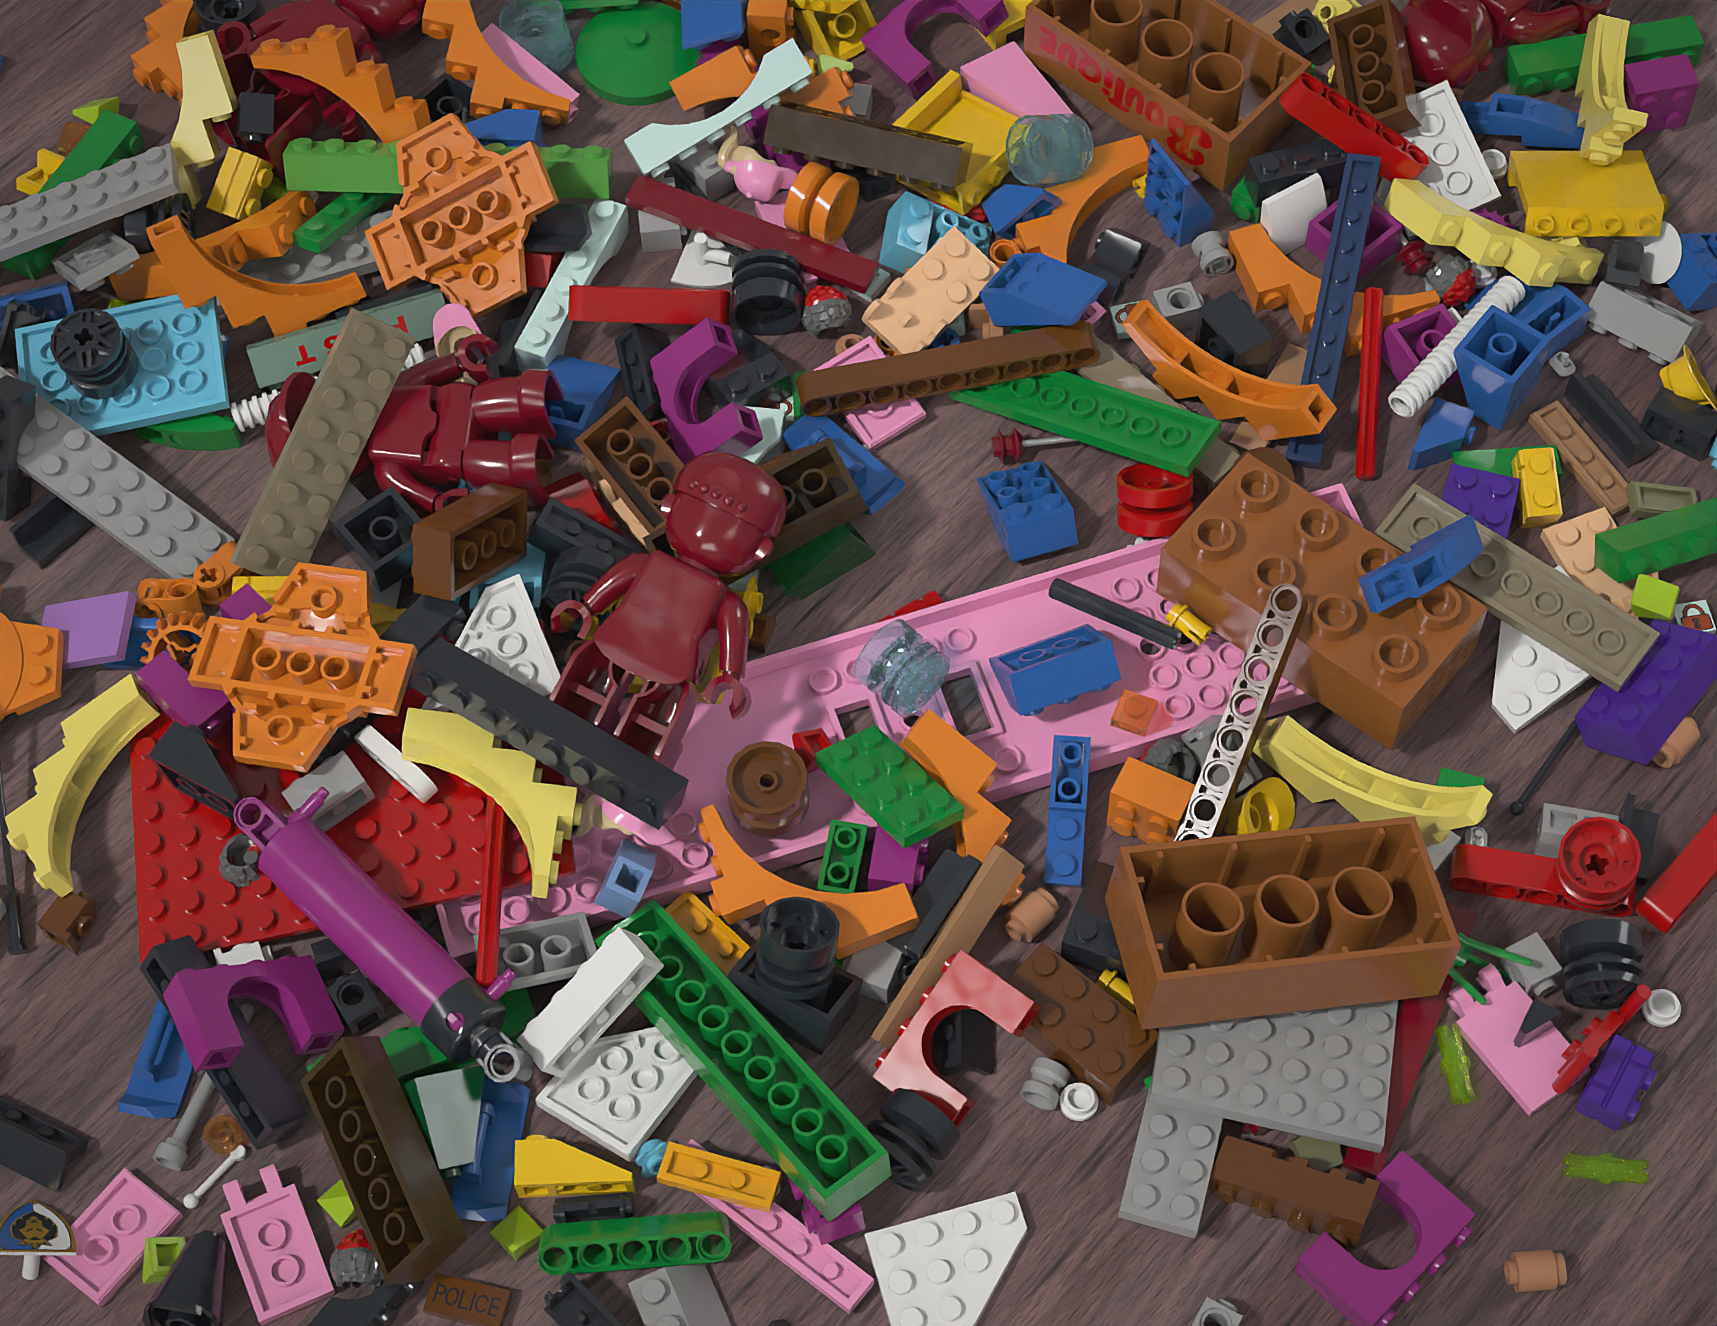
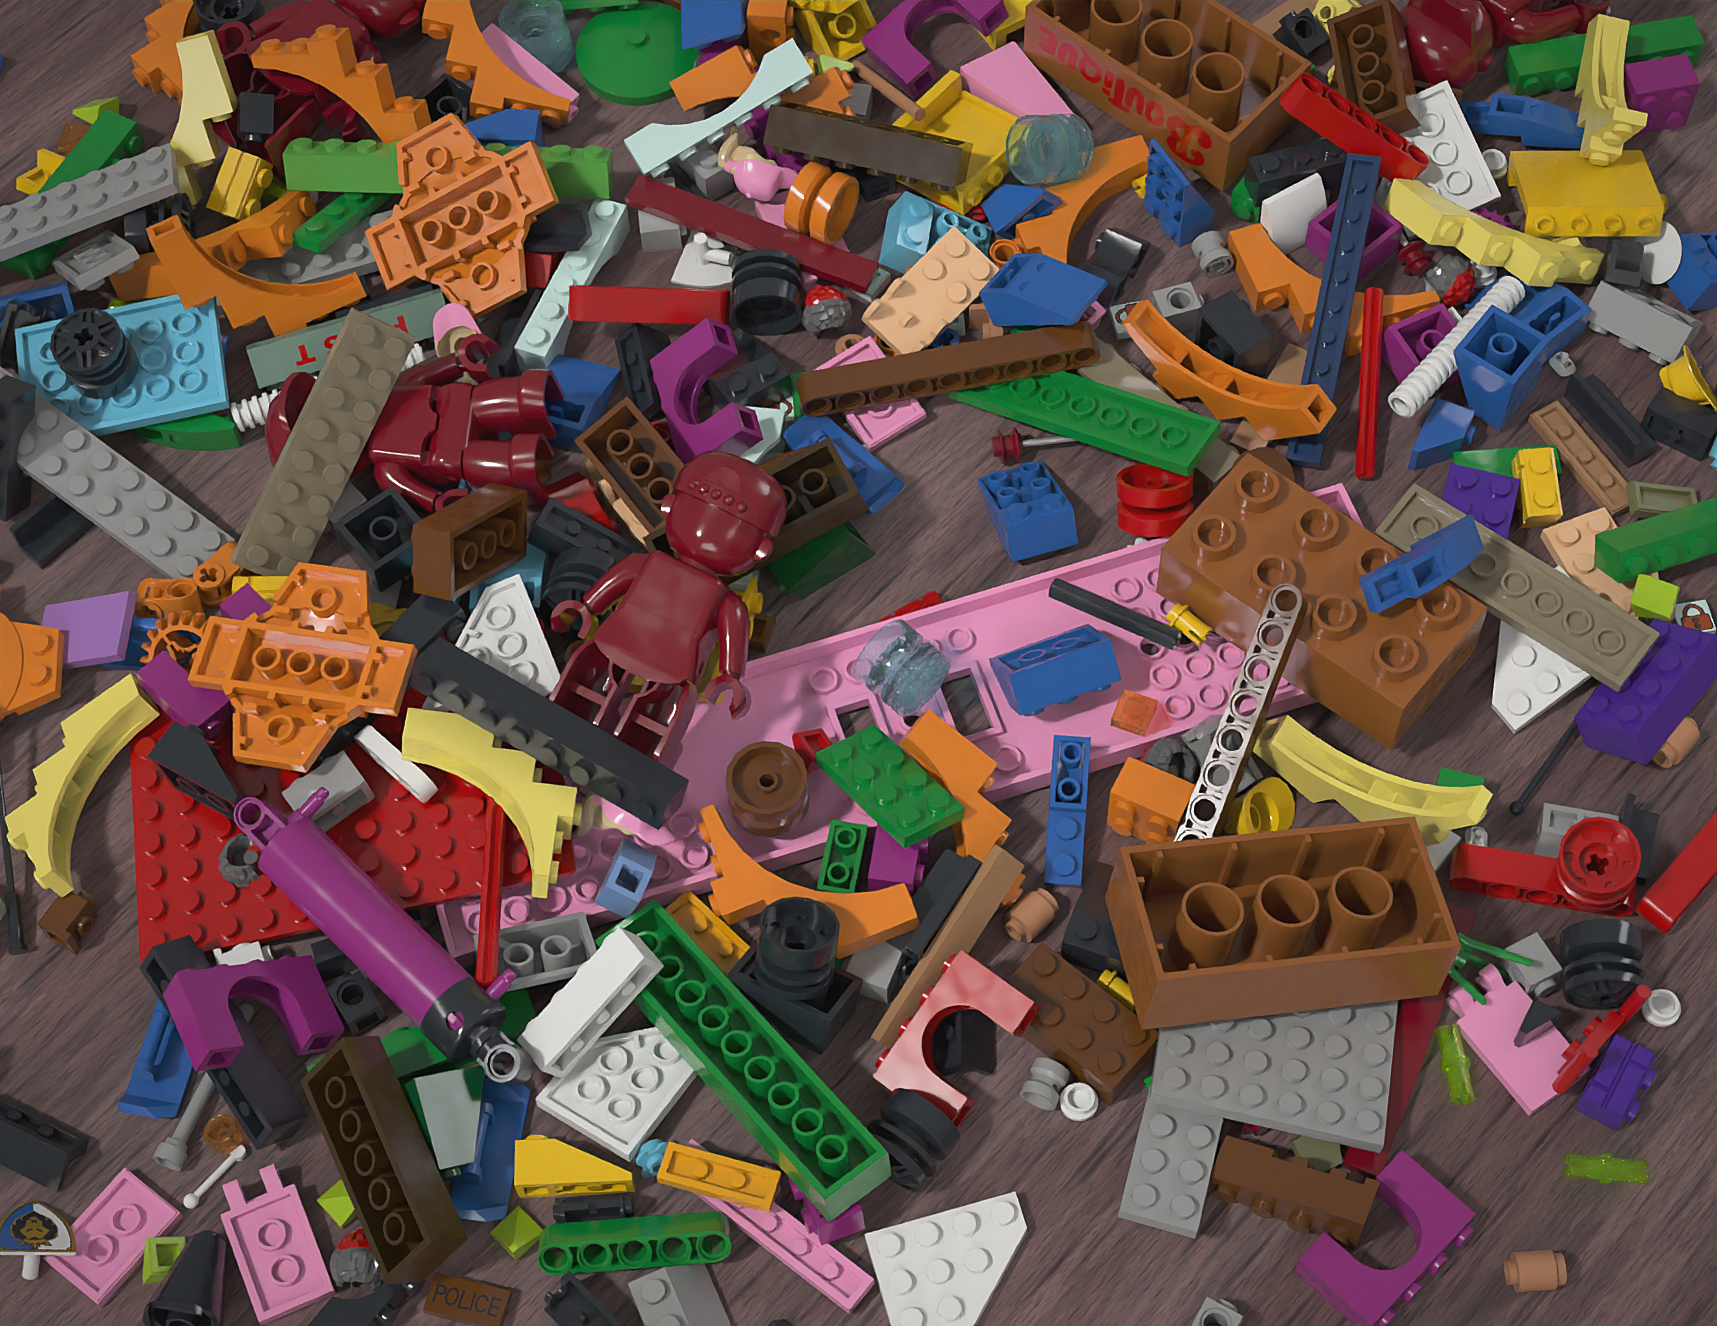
none -> nougat bar [852,60,926,121]

